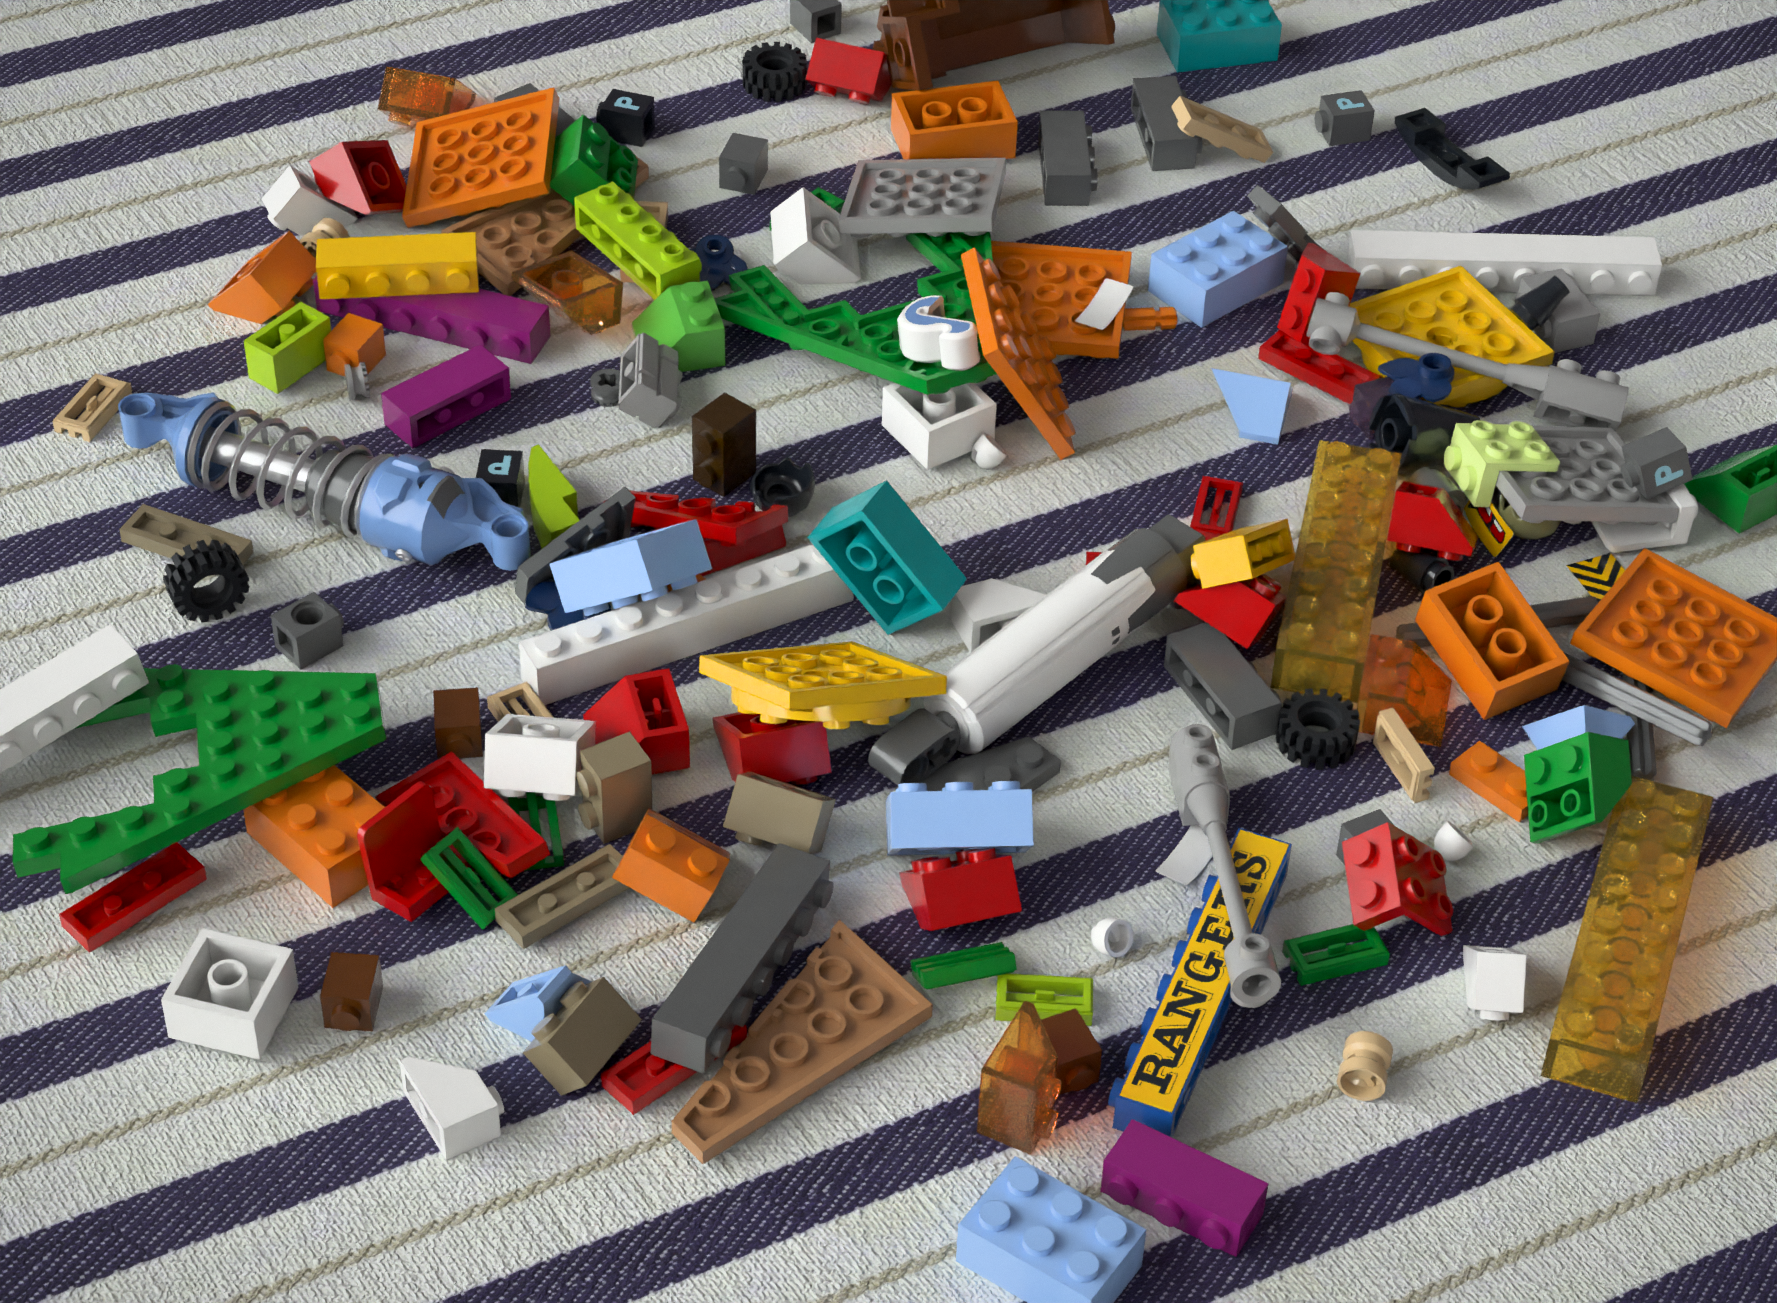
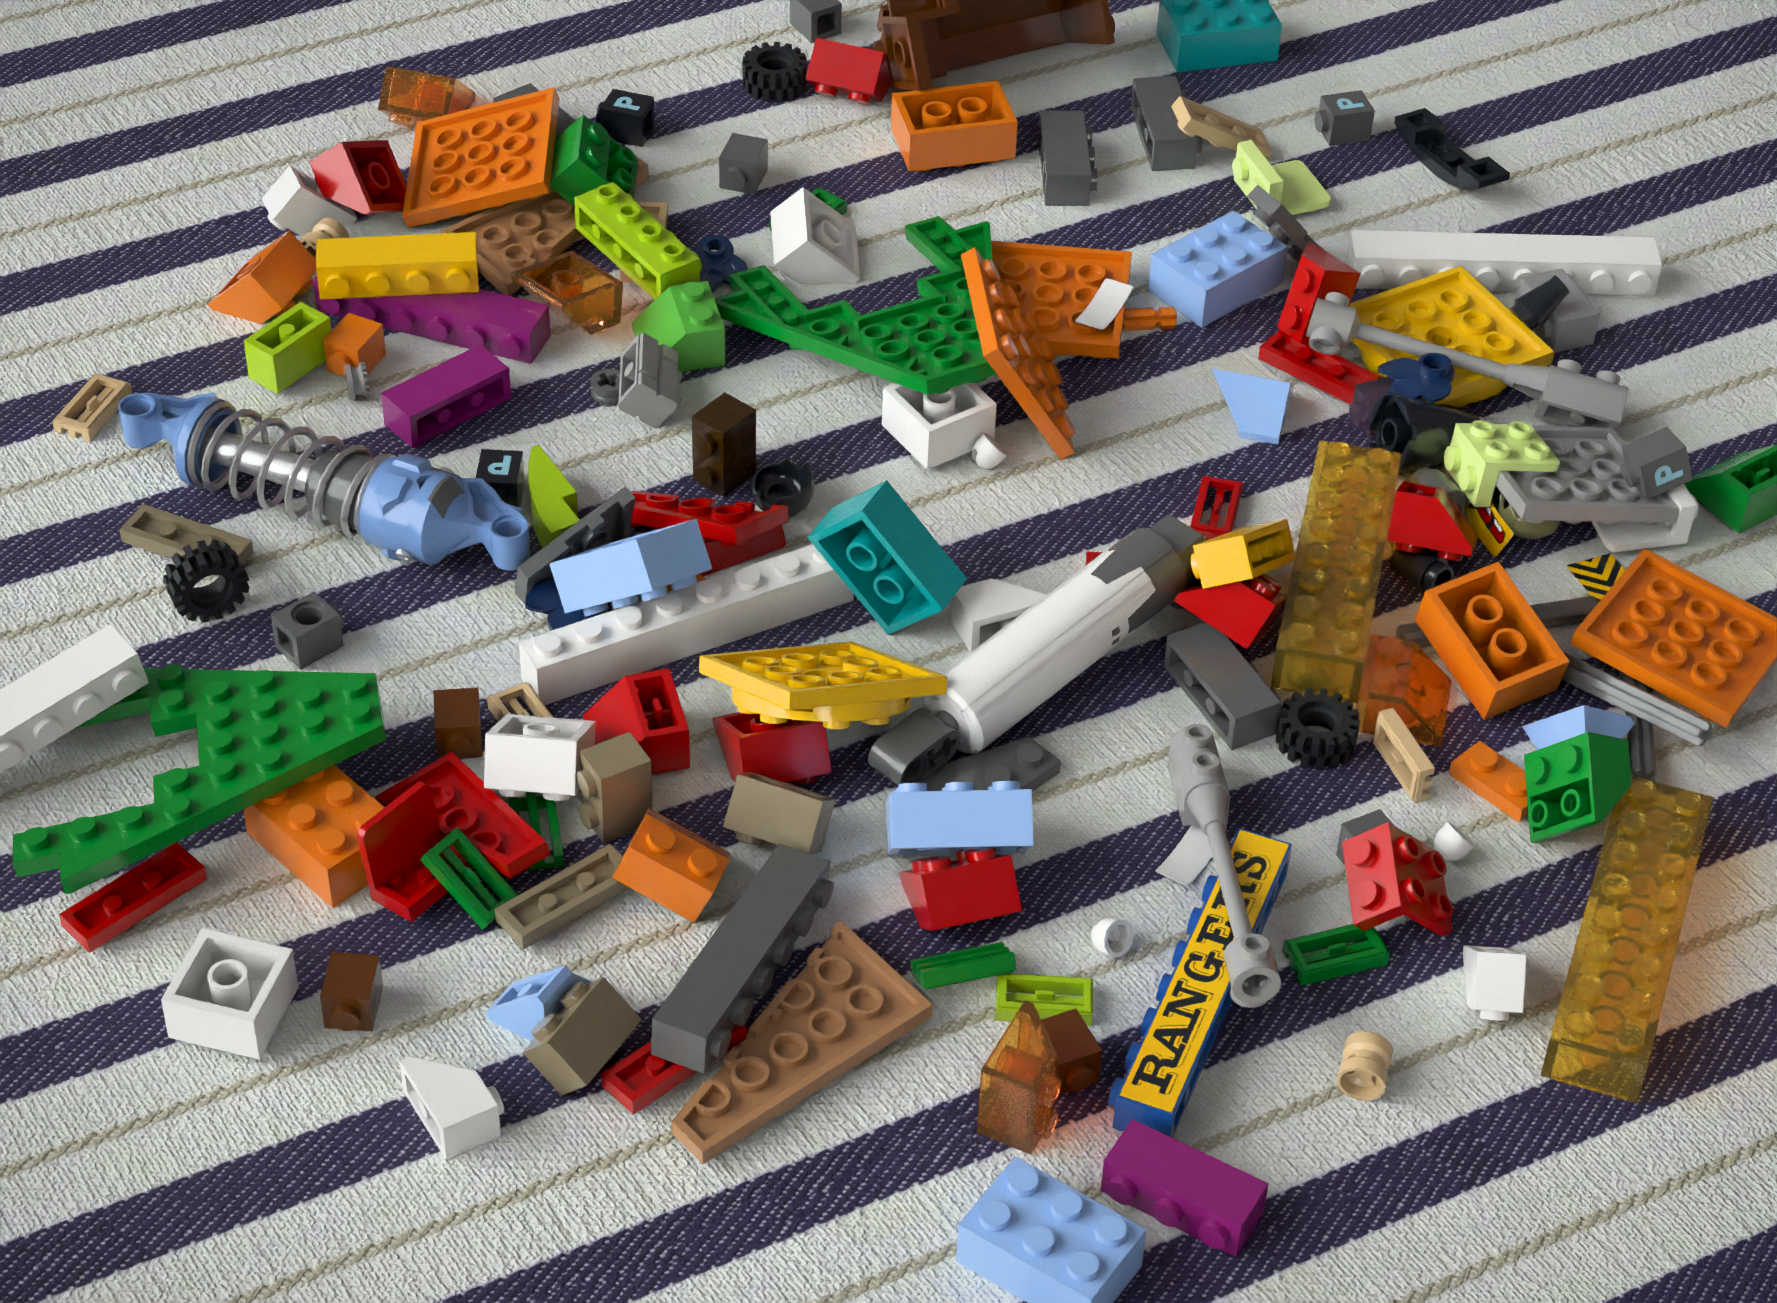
light grey plate [838,158,1006,238] -> none
white animal [897,296,980,371] -> none
none -> yellowish green bracket [1232,140,1331,215]

